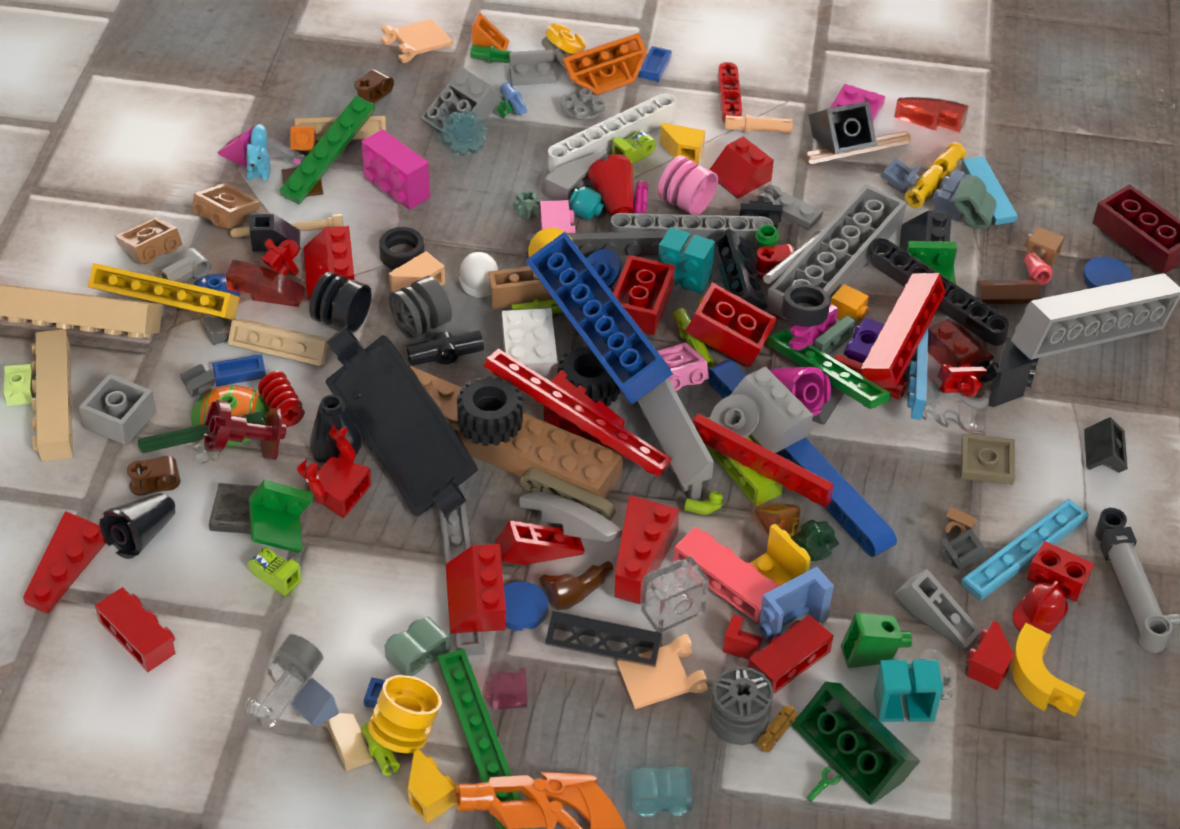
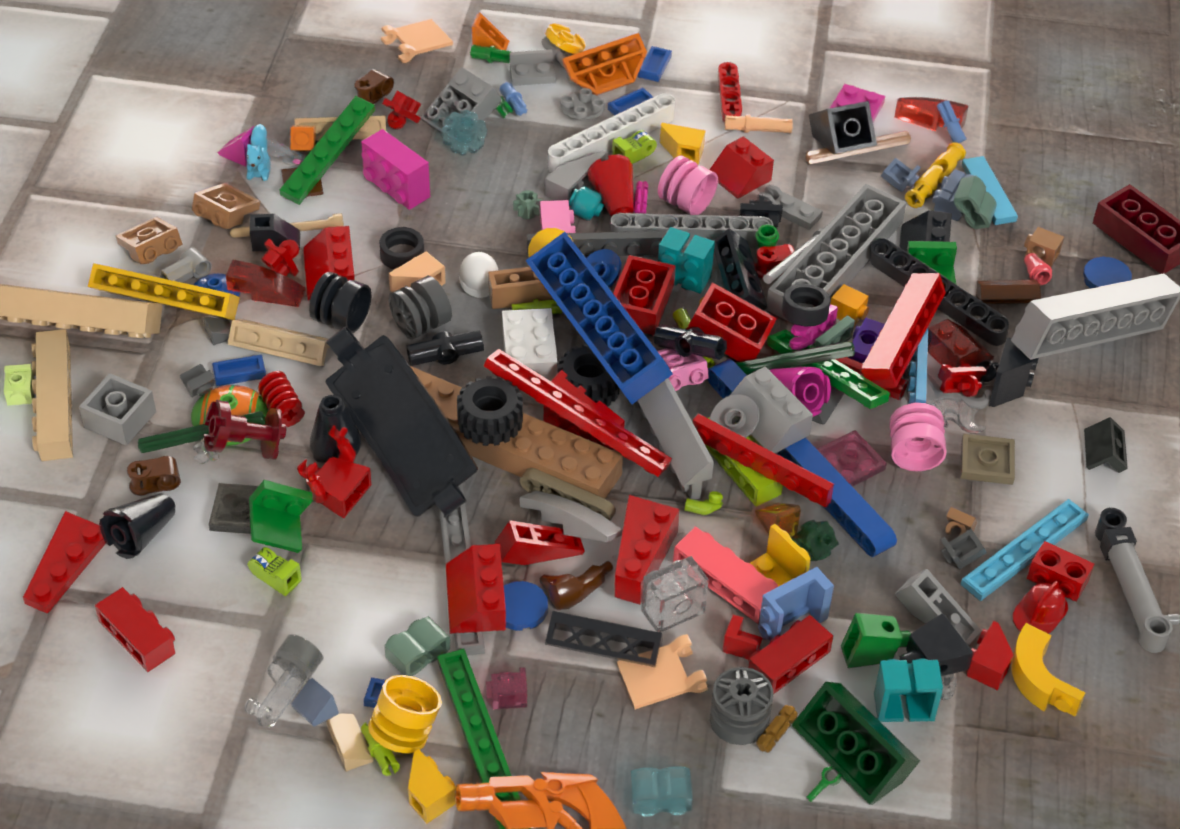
none -> red hips [382,90,421,130]
none -> blue tile [607,88,653,116]
none -> black piece [653,324,727,360]
none -> dark green axle [736,341,855,375]
none -> clear pink plate [817,430,887,487]
none -> bright pink wheel [889,403,947,472]
none -> black torso [899,613,974,677]
none -> medium blue axle [937,101,967,143]

